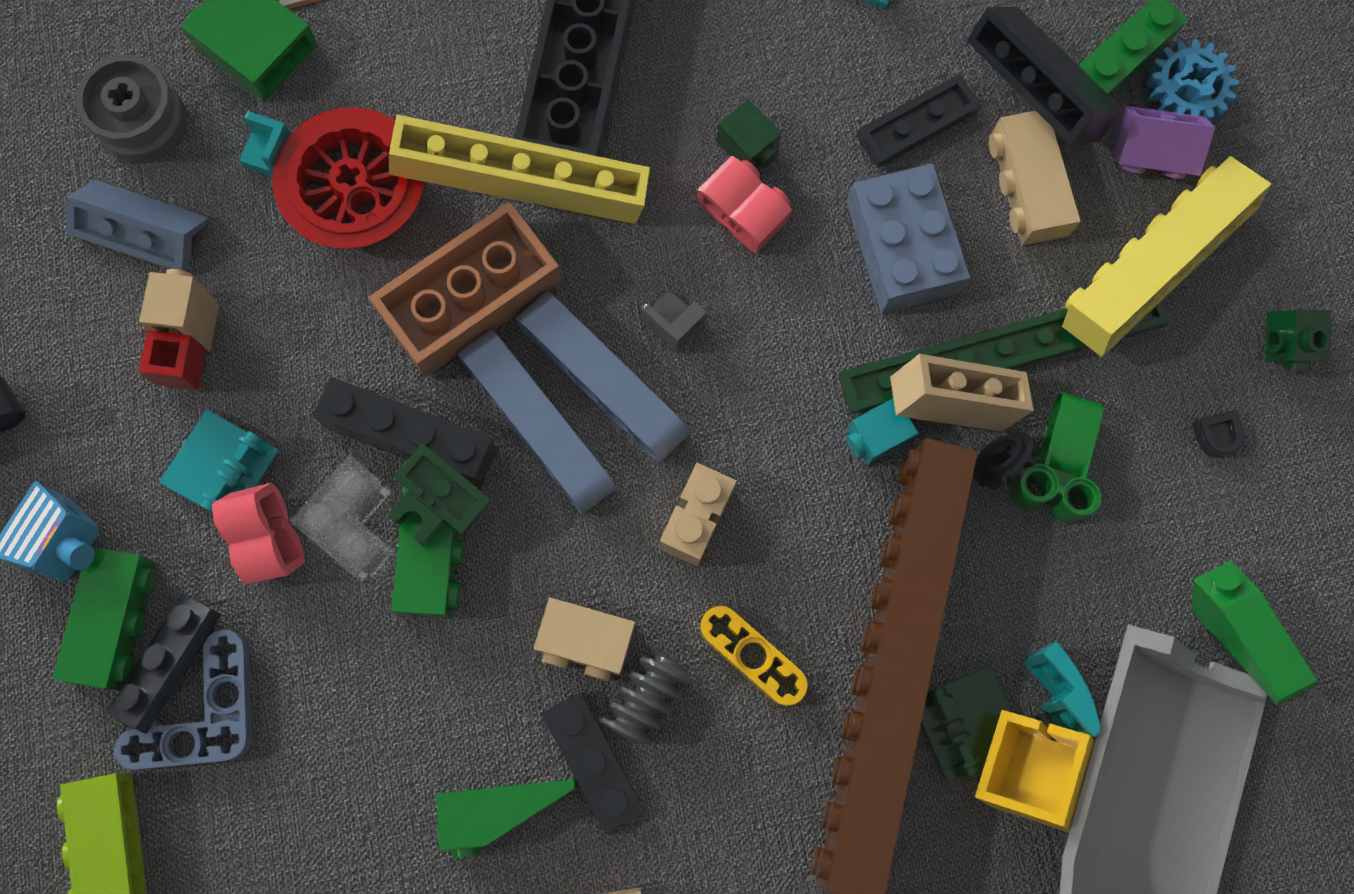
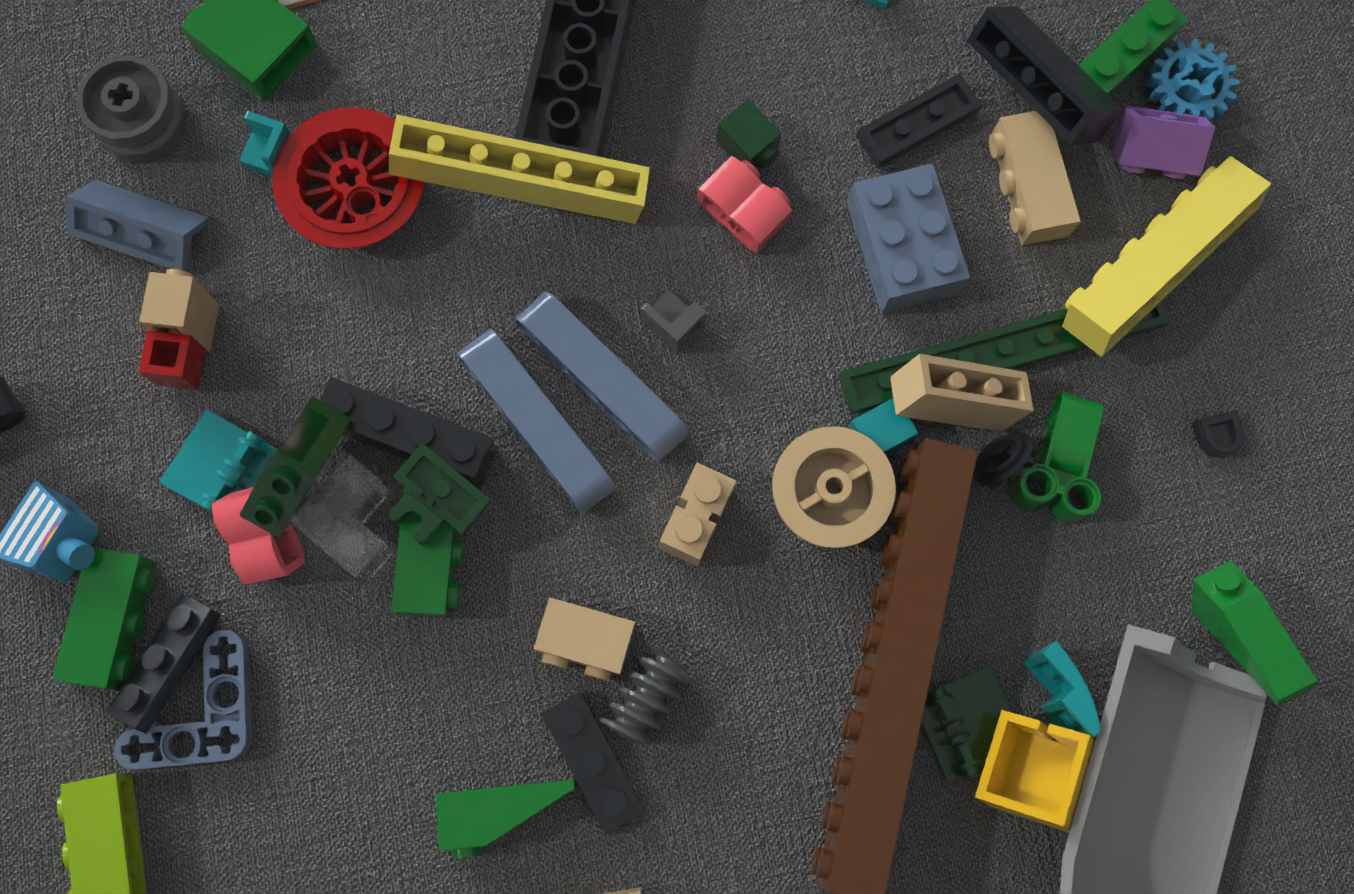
nougat brick [368,201,562,378] -> none
yellow beam [700,606,807,706] -> none
dark green brick [1265,310,1331,370] -> none
none -> dark green panel [240,396,351,538]
none -> tan piece [772,426,896,548]

